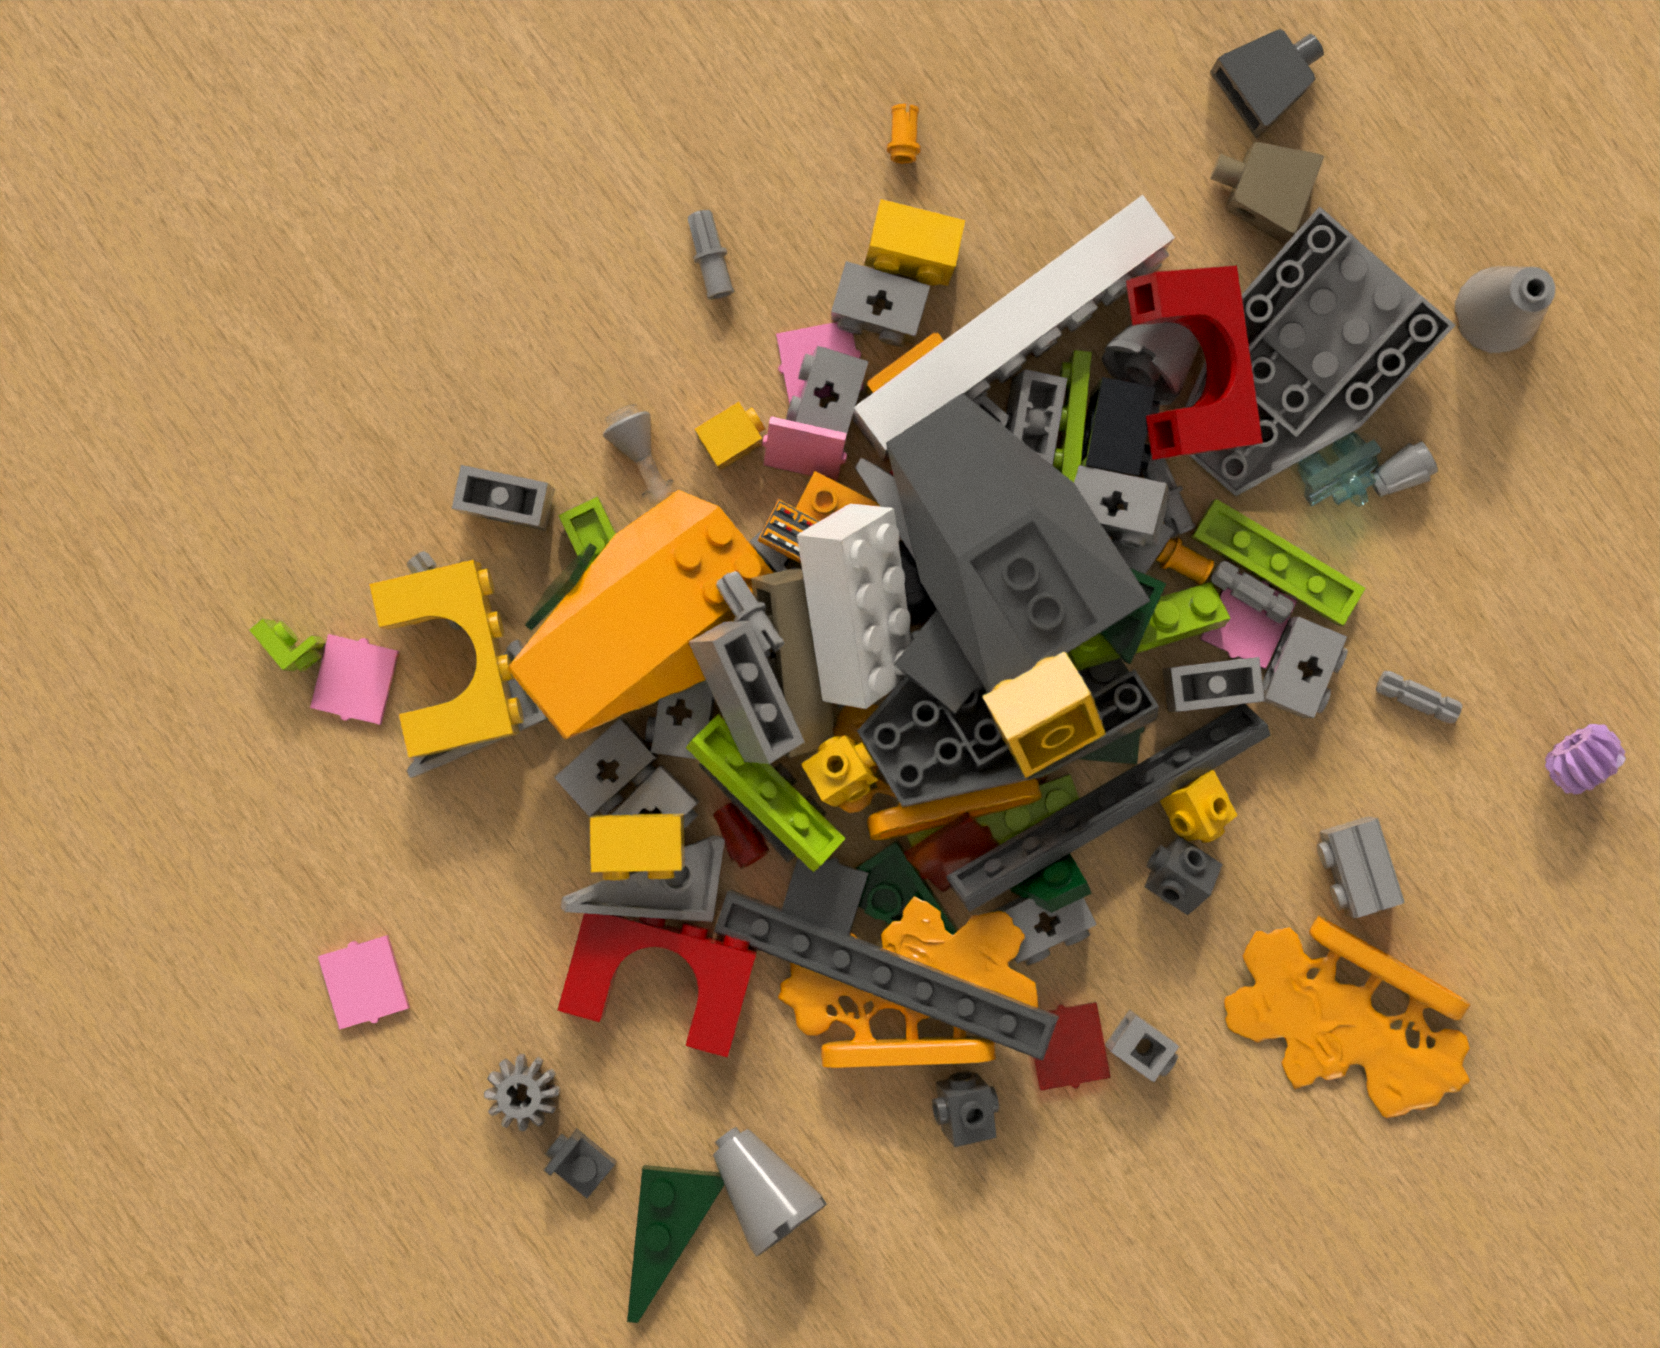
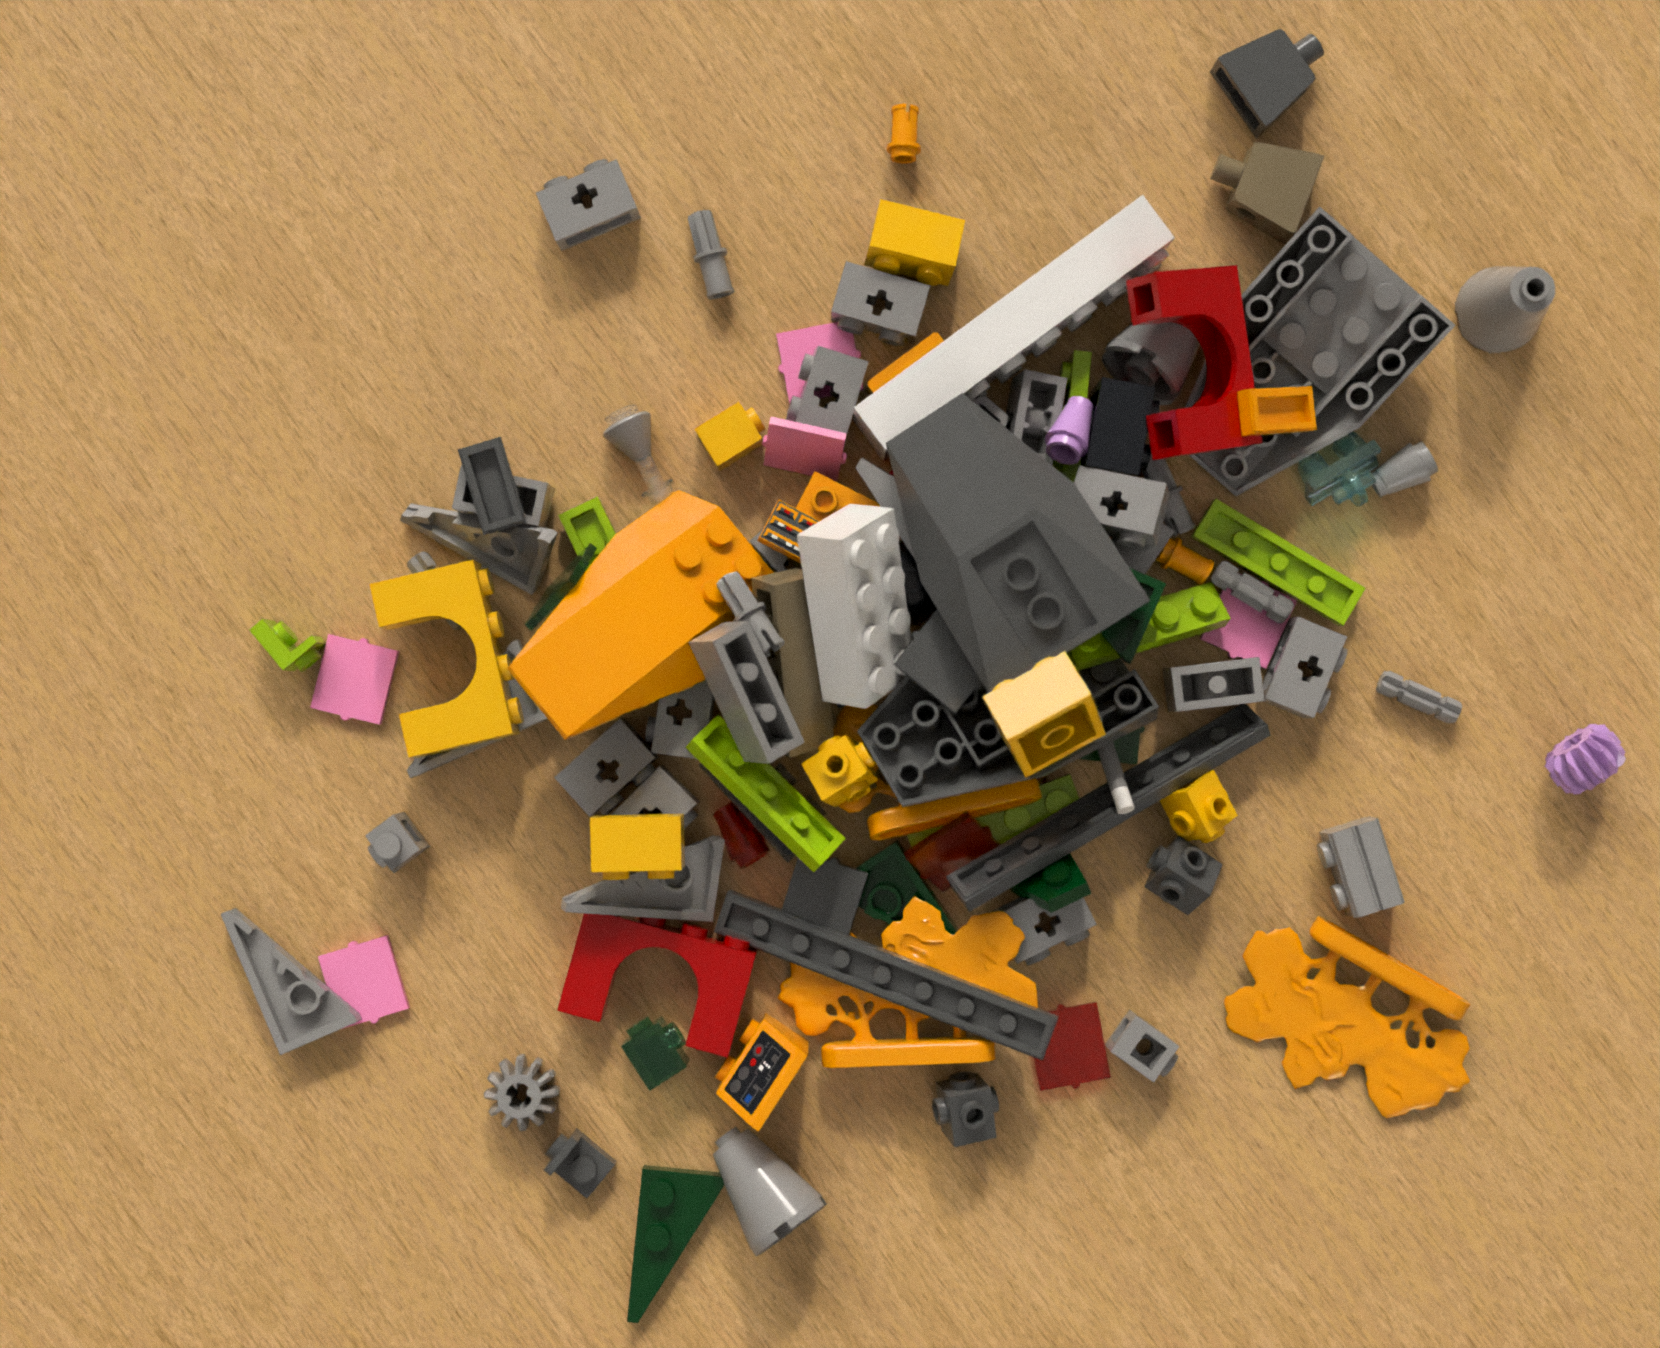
none -> light grey wing [221,908,361,1055]
none -> light grey brick [365,812,430,873]
none -> light grey wing [400,503,558,595]
none -> dark grey tile [458,437,527,535]
none -> light grey brick [536,159,641,251]
none -> clear green brick [621,1016,690,1091]
none -> slope [714,1013,809,1132]
none -> lavender cone [1045,396,1094,465]
none -> light grey bar [1097,742,1135,814]
none -> light orange tile [1237,386,1317,436]

